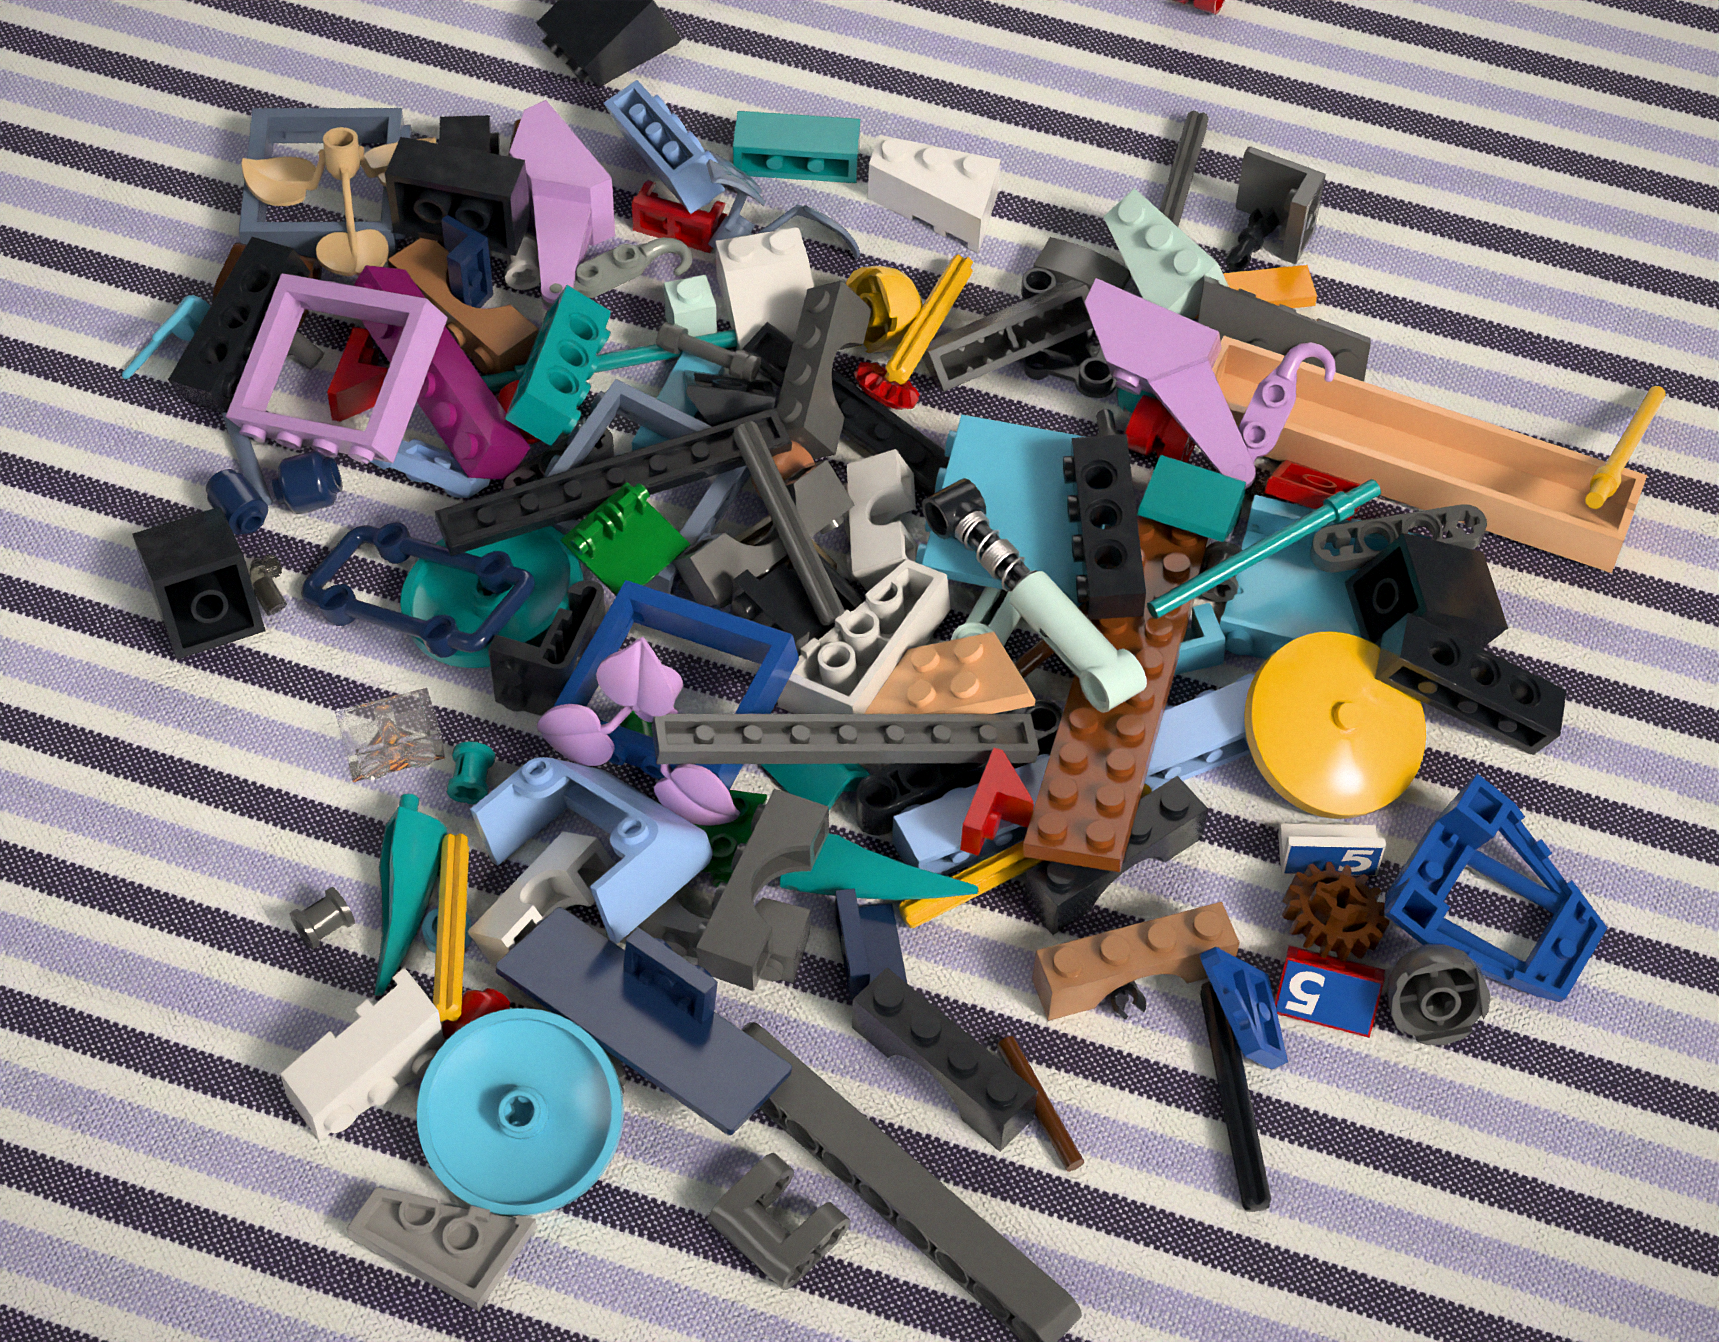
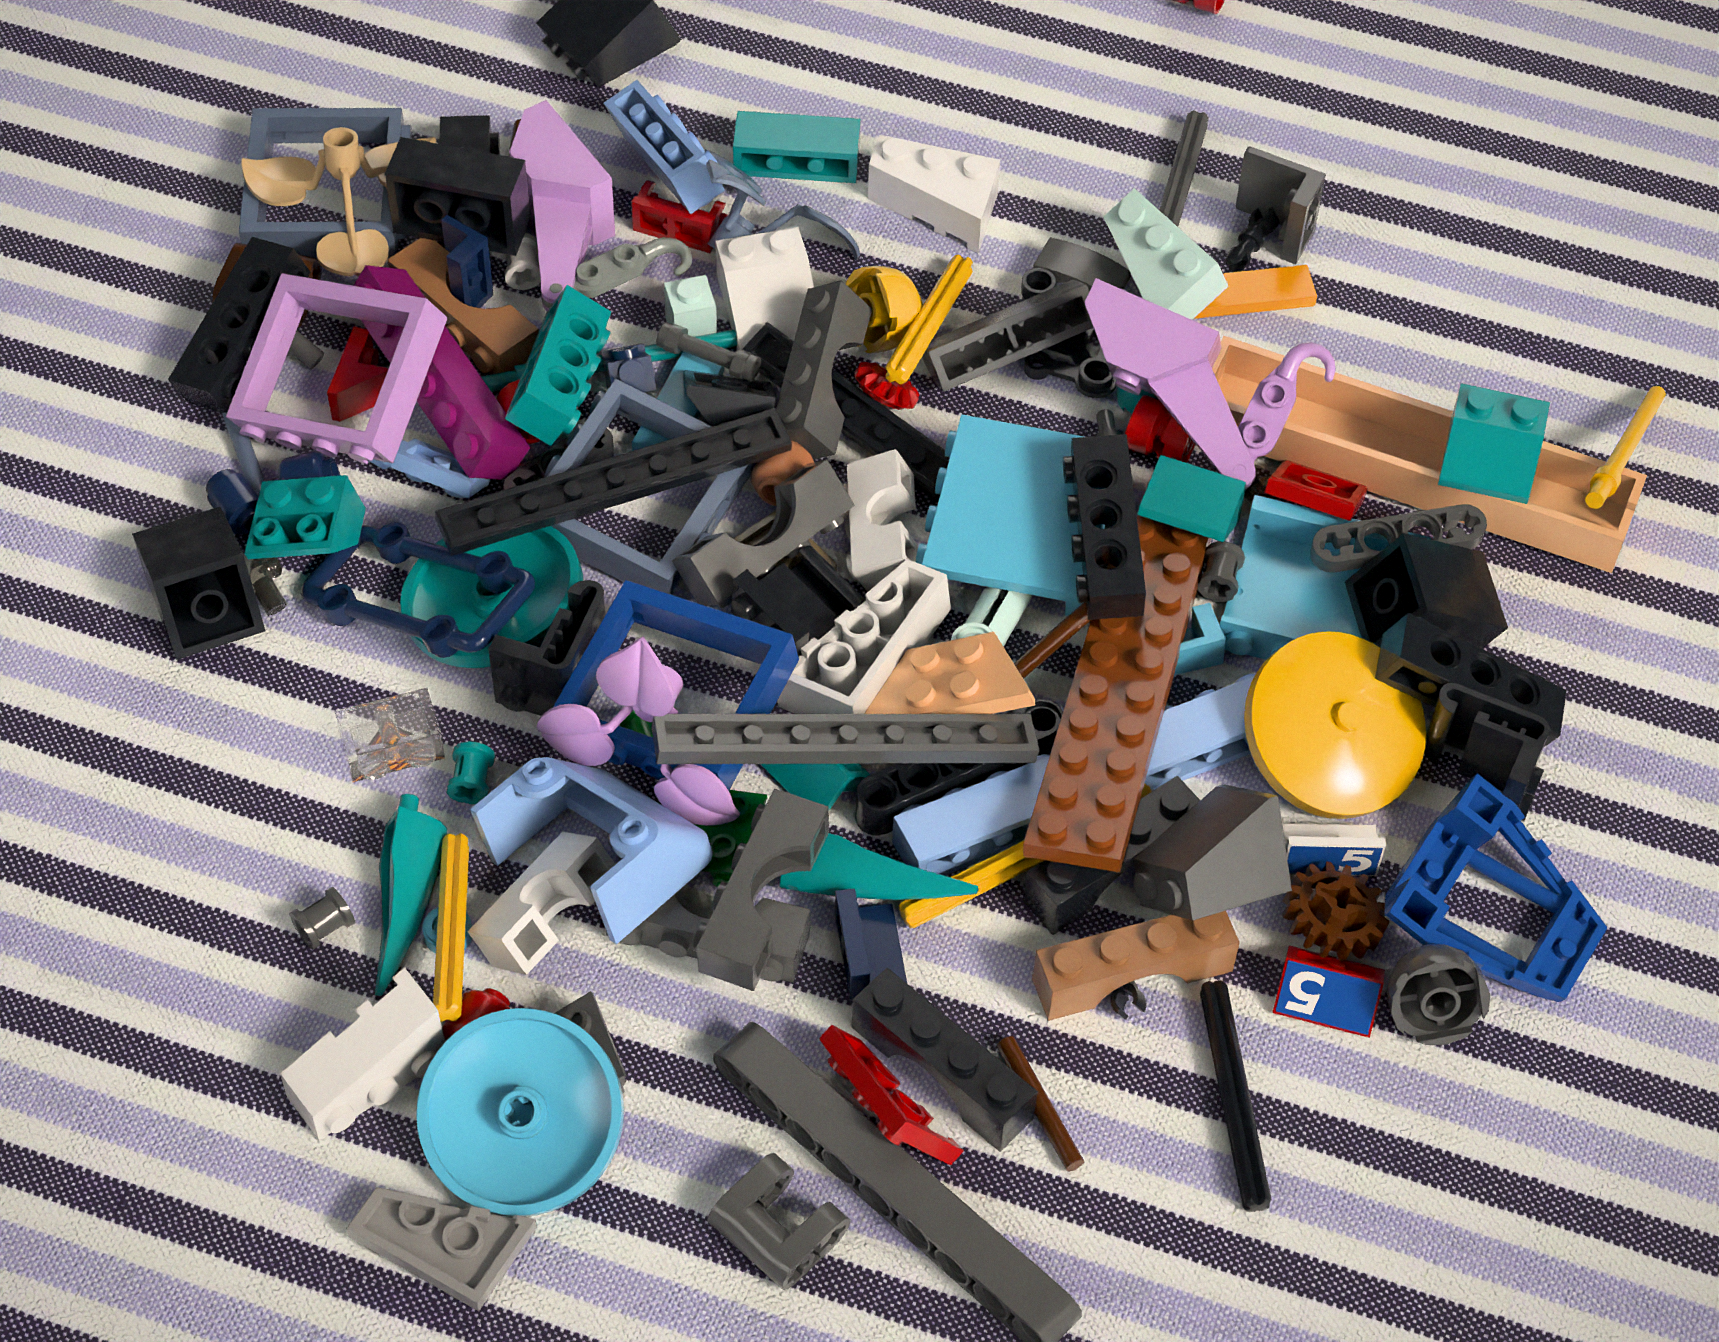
medium azure plant [122,295,211,379] -> none
dark blue bracket [496,907,792,1136] -> none
green hinge [560,482,691,596] -> none
dark grey axle [733,421,844,626] -> none
light aqua piece [922,478,1147,713] -> none
slope [960,747,1034,856] -> none
teal bar [1147,479,1381,619] -> none
dark grey wing [1198,275,1371,382] -> none
blue wing [1200,947,1288,1070] -> none
none -> teal slope [244,475,366,559]
none -> dark blue brick [601,343,656,392]
none -> red wing [819,1024,964,1166]
none -> dark grey slope [1133,784,1292,921]
none -> black piece [1424,683,1550,832]
none -> teal slope [1438,383,1550,504]

